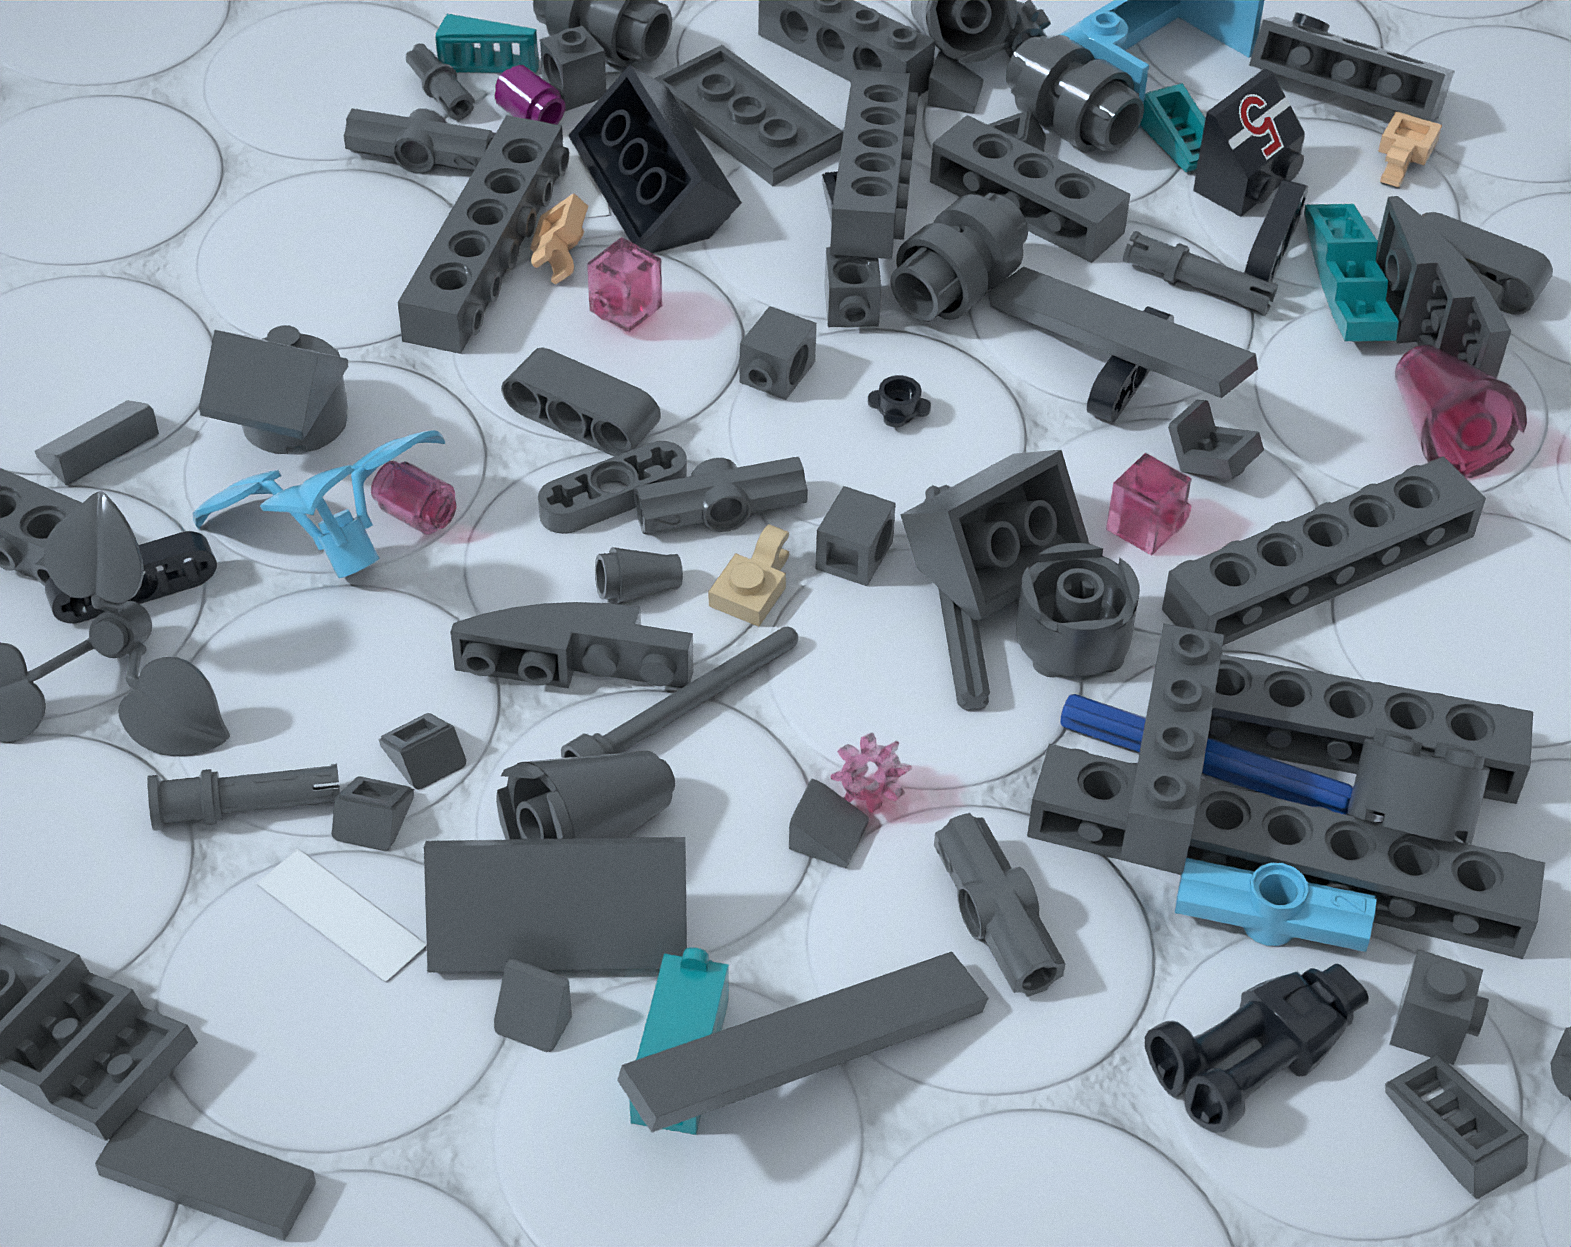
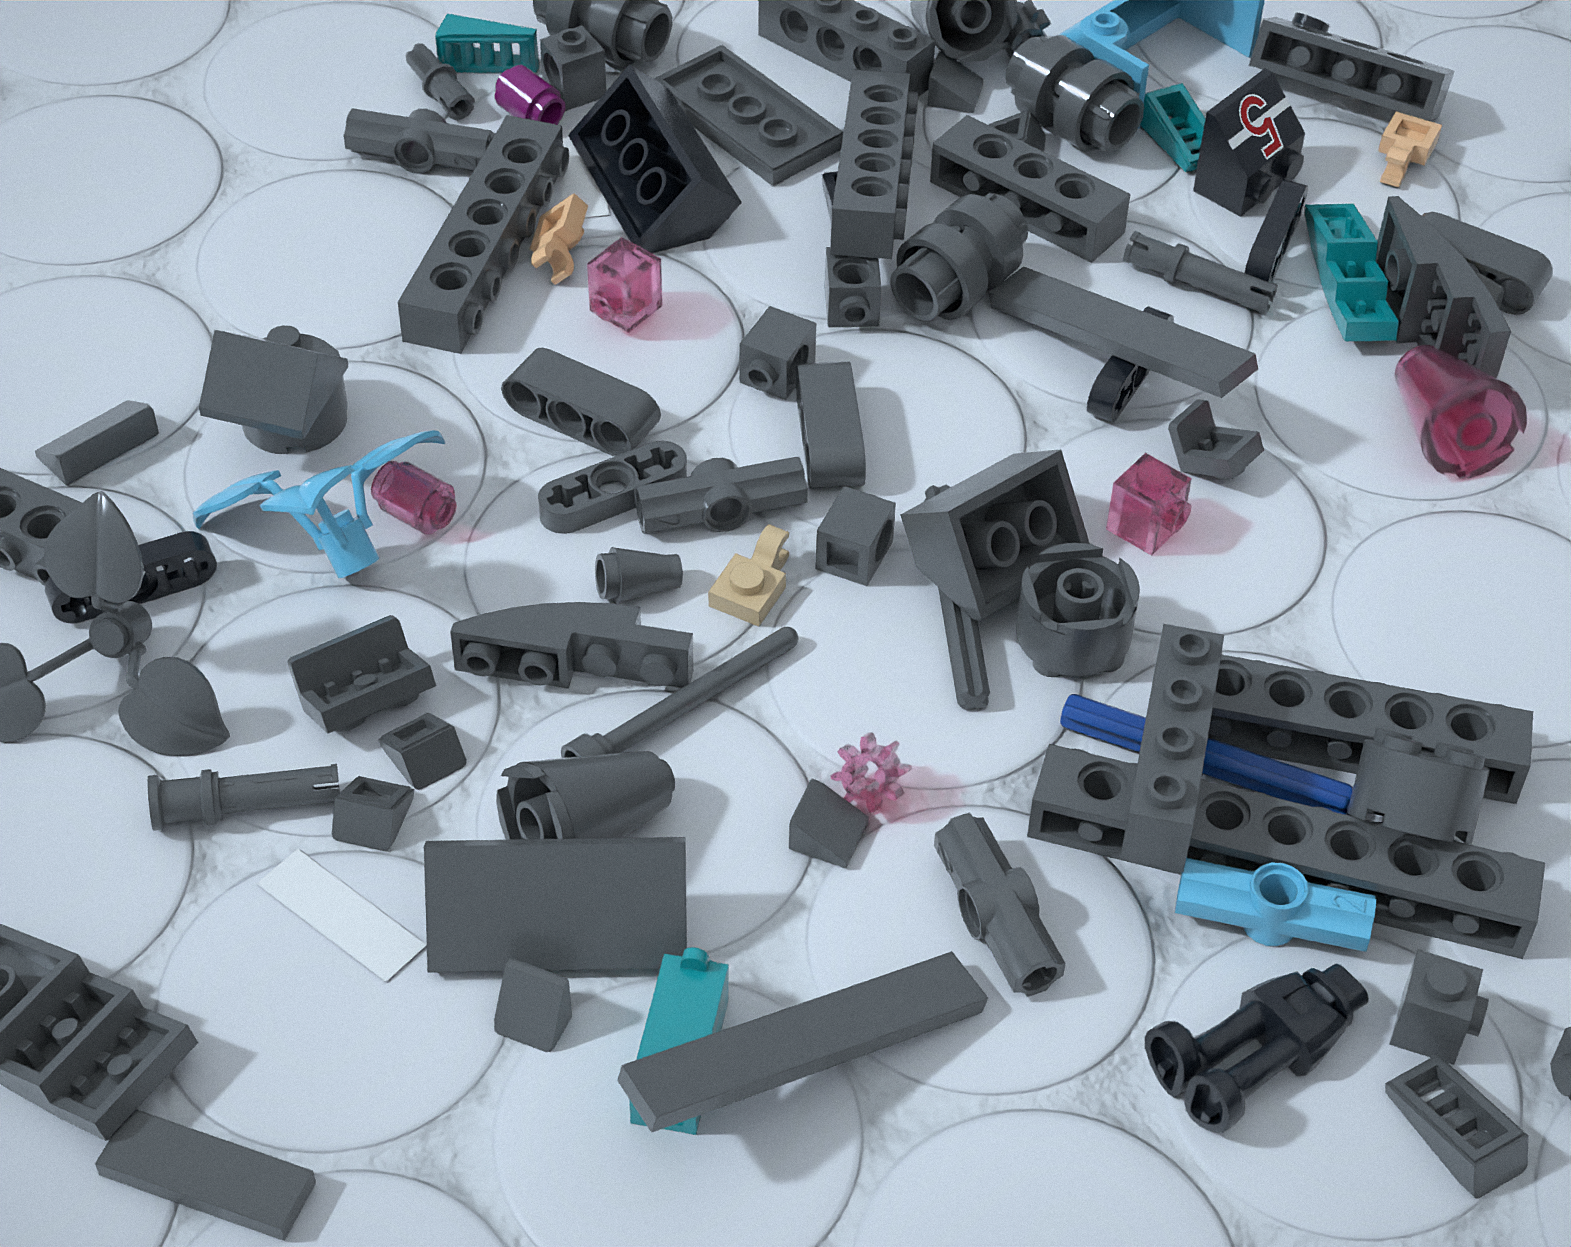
black plate [867,375,931,427] -> none
dark grey brick [1162,456,1486,645] -> none
none -> dark grey bracket [287,615,437,734]
none -> dark grey beam [796,361,866,488]

